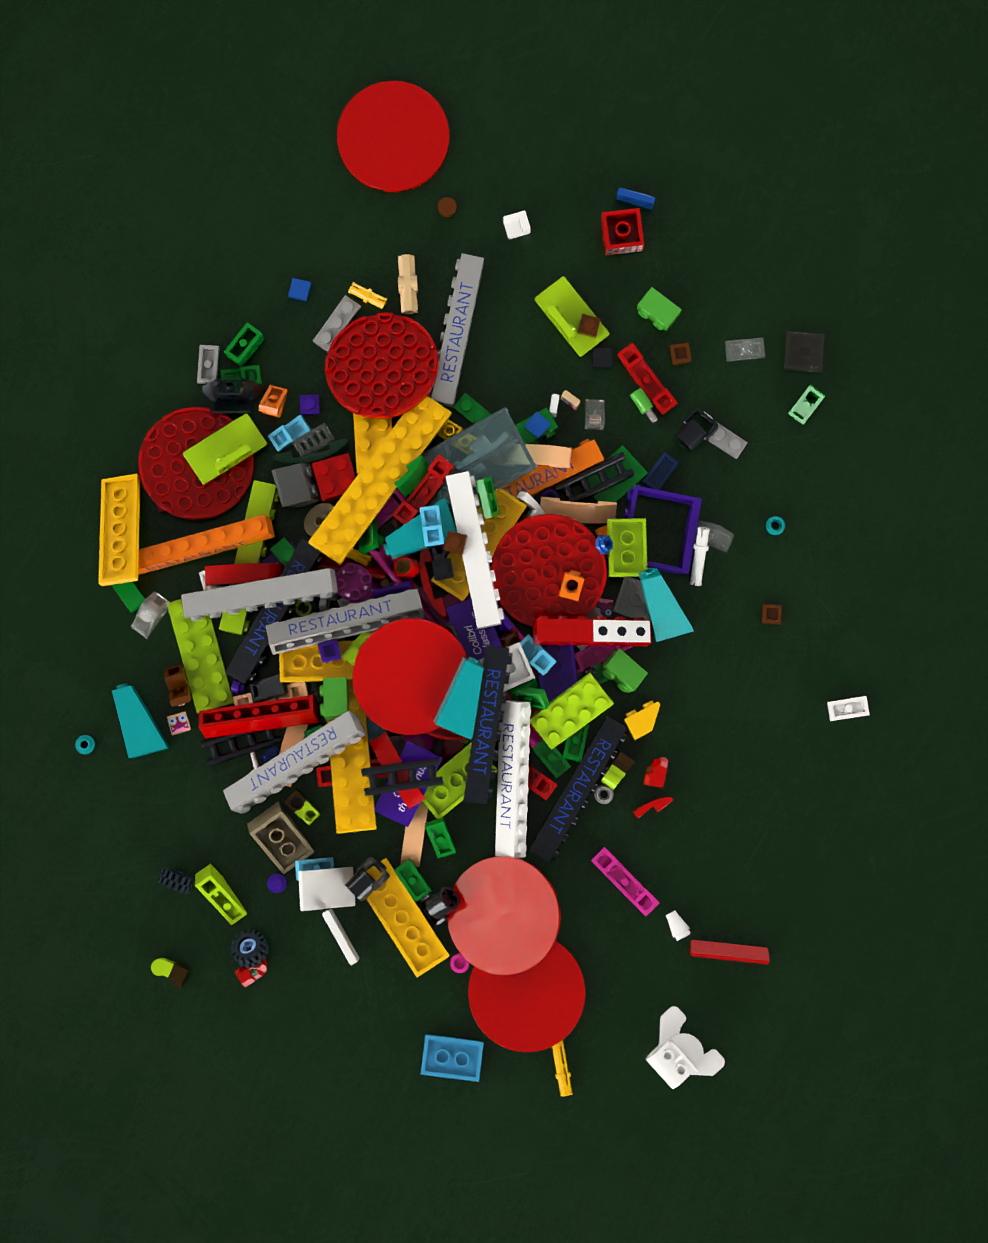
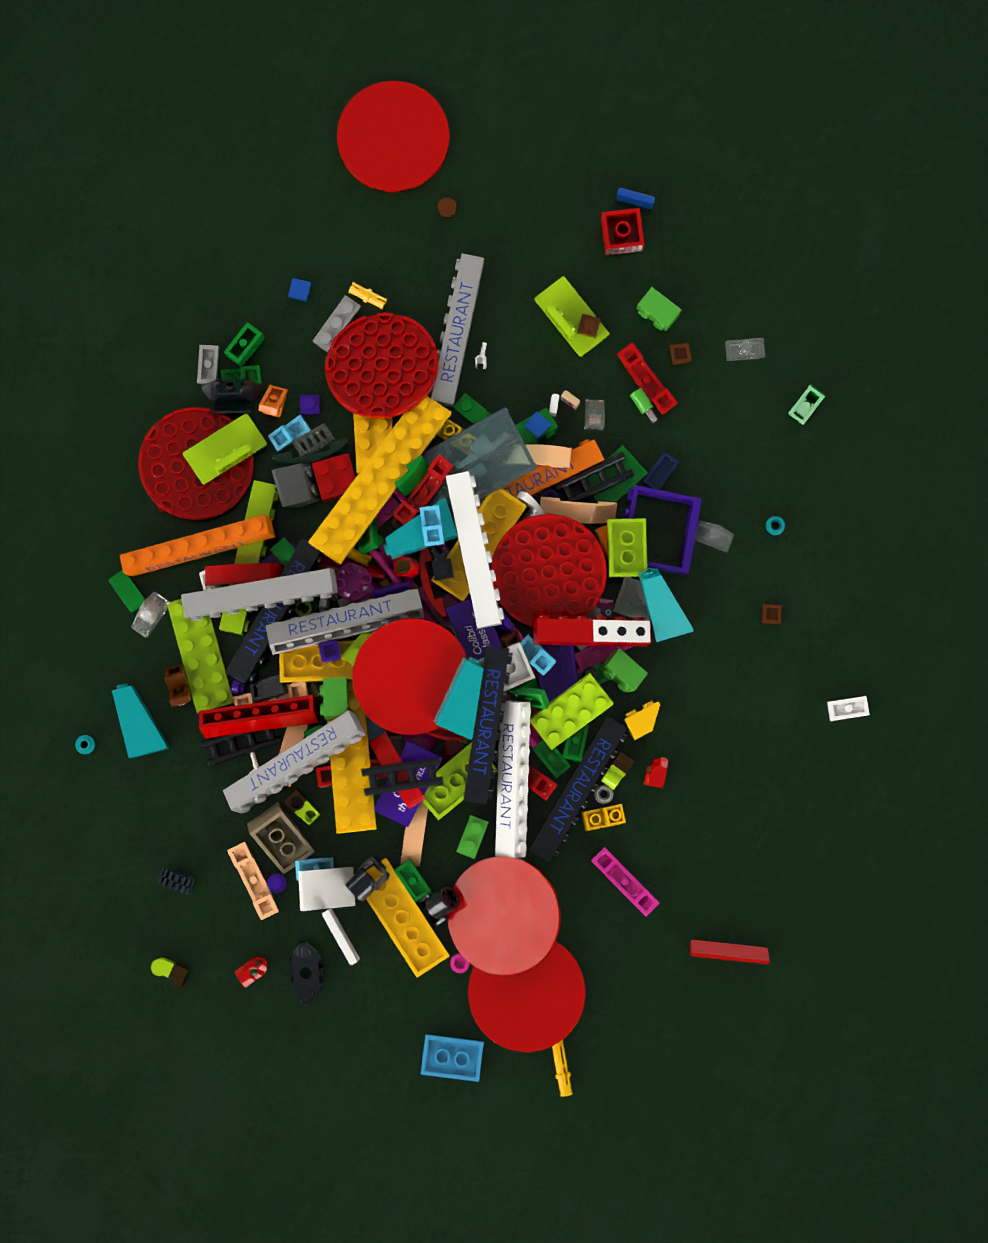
yellow plate [98,474,140,586] -> none
tile [167,711,191,735] -> none
lime slope [195,863,247,925] -> none
black bush [230,929,269,968] -> none
clear blue tile [260,745,280,764] -> none
dark tan dish [304,503,334,537] -> none
tan piece [398,254,418,314] -> none
green plate [425,818,456,858] -> none
reddish brown plate [444,531,468,554] -> none
green plate [476,476,500,519] -> none
white panel [503,210,530,239] -> none
orange brick [559,570,584,601] -> none
black tile [593,348,612,368] -> none
blue plate [595,535,613,554] -> none
red slope [632,797,673,818] -> none
white piece [646,1006,725,1089] -> none
white cone [666,910,691,941] -> none
black piece [674,408,718,453] -> none
white pin [689,527,710,586] -> none
light grey plate [708,422,748,459] -> none
clear smoke plate [783,331,825,373] -> none
none -> light nougat slope [227,842,279,920]
none -> black piece [289,941,324,1006]
none -> bright green brick [456,815,489,859]
none -> white hand [475,342,487,369]
none -> yellow slope [581,804,626,831]

